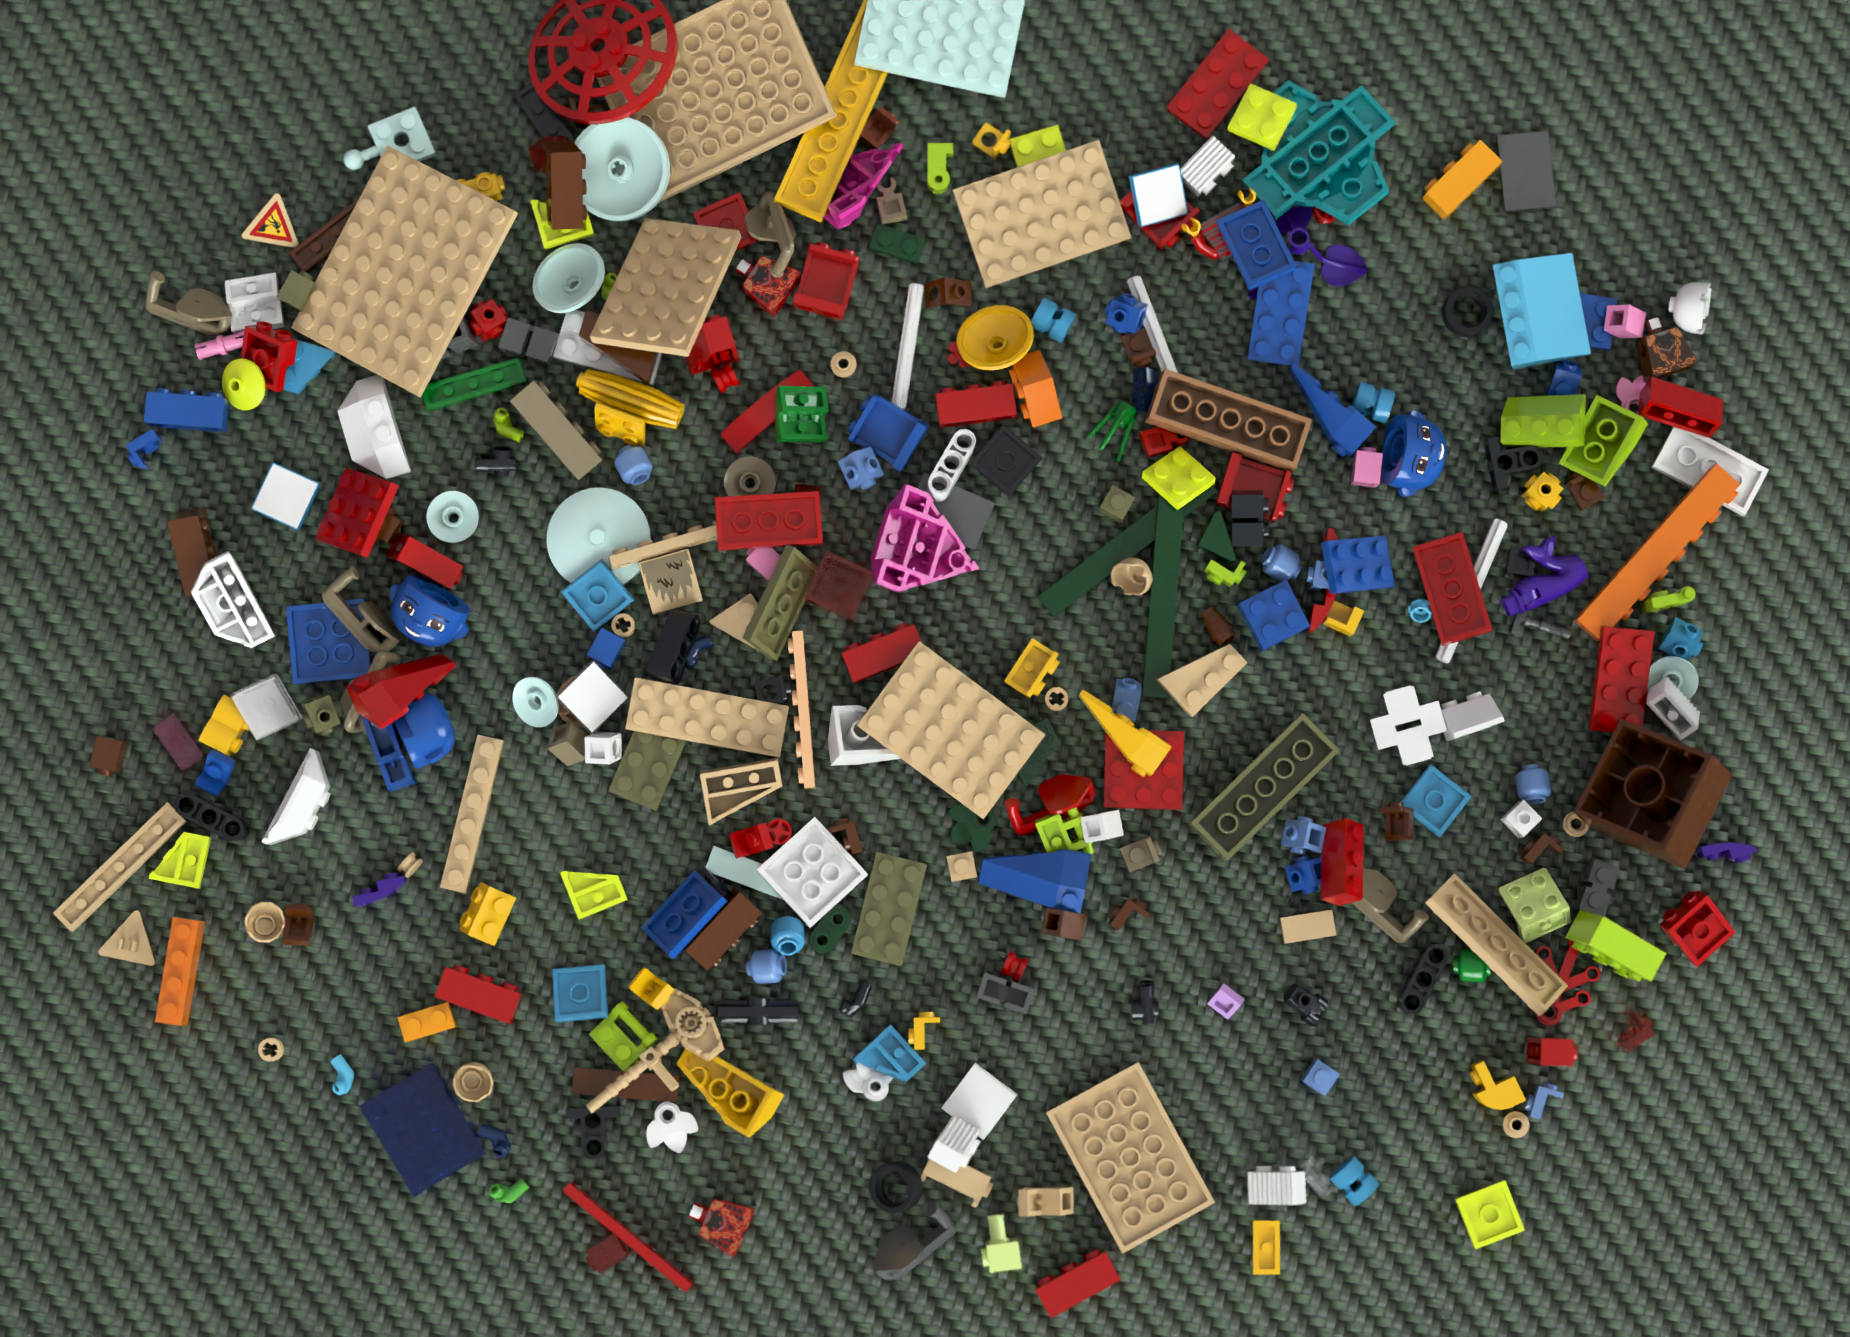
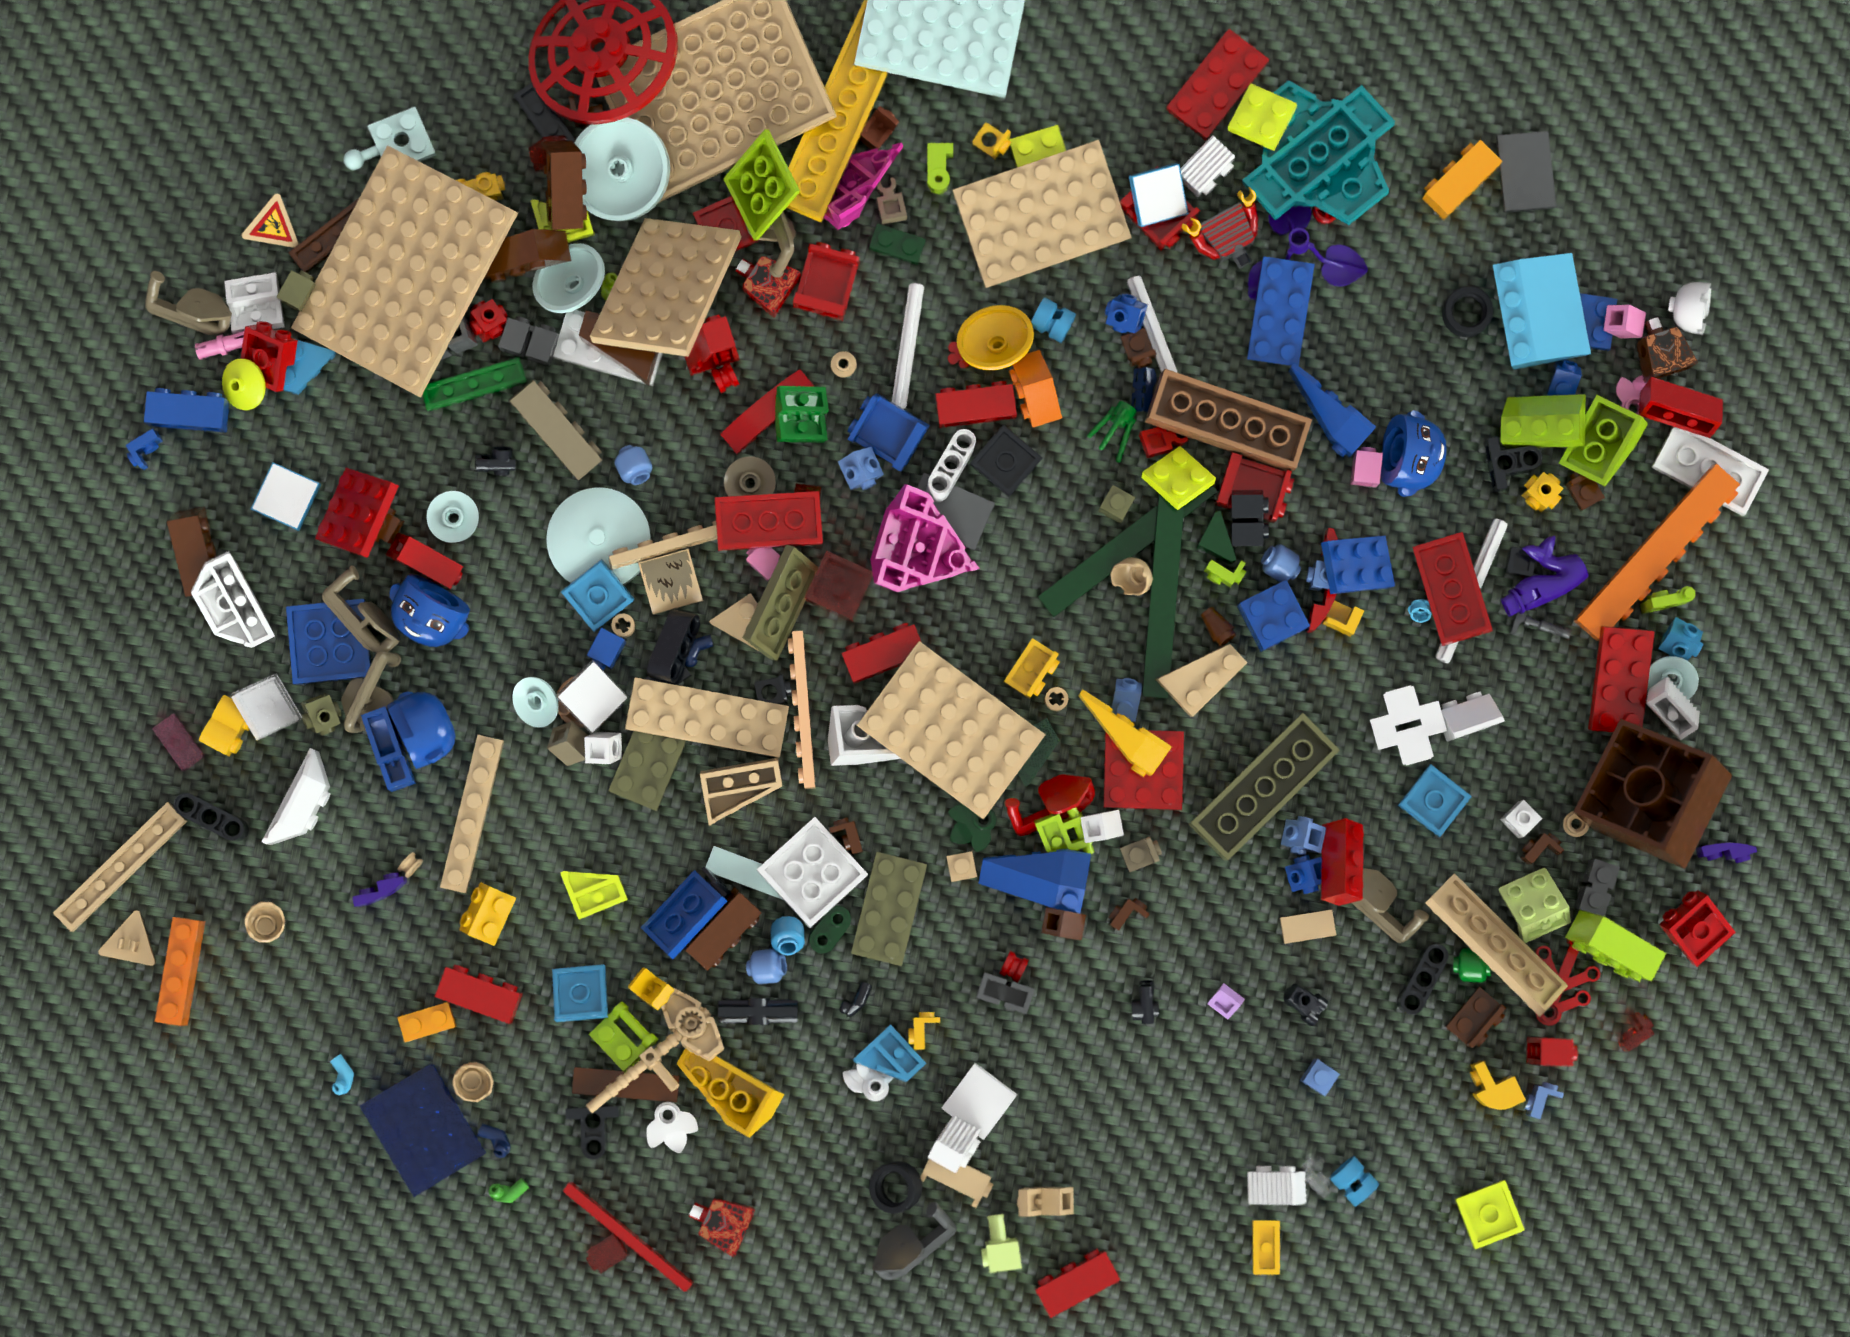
reddish brown brick [89,736,128,777] -> none
neon yellow wing [149,832,211,889] -> none
blue bracket [195,749,236,796] -> none
tan bush [258,1038,284,1062] -> none
reddish brown bracket [282,903,314,946] -> none
white wedge [337,375,411,479] -> none
red wedge [346,654,456,729] -> none
lime arm [493,408,524,443] -> none
yellow plate [576,369,685,447] -> none
red bracket [729,823,774,859] -> none
red wheel [767,819,792,845] -> none
reddish brown bracket [925,278,972,309] -> none
tan plate [1046,1062,1215,1254] -> none
blue plate [1216,200,1296,290] -> none
dark azure wheel [1352,381,1395,423] -> none
reddish brown bracket [1379,802,1414,841] -> none
tan plate [1502,1111,1529,1138] -> none
medium blue head [1515,764,1551,805] -> none
none -> reddish brown wedge [484,229,571,283]
none -> lime slope [723,129,800,240]
none -> reddish brown bracket [1445,987,1506,1048]

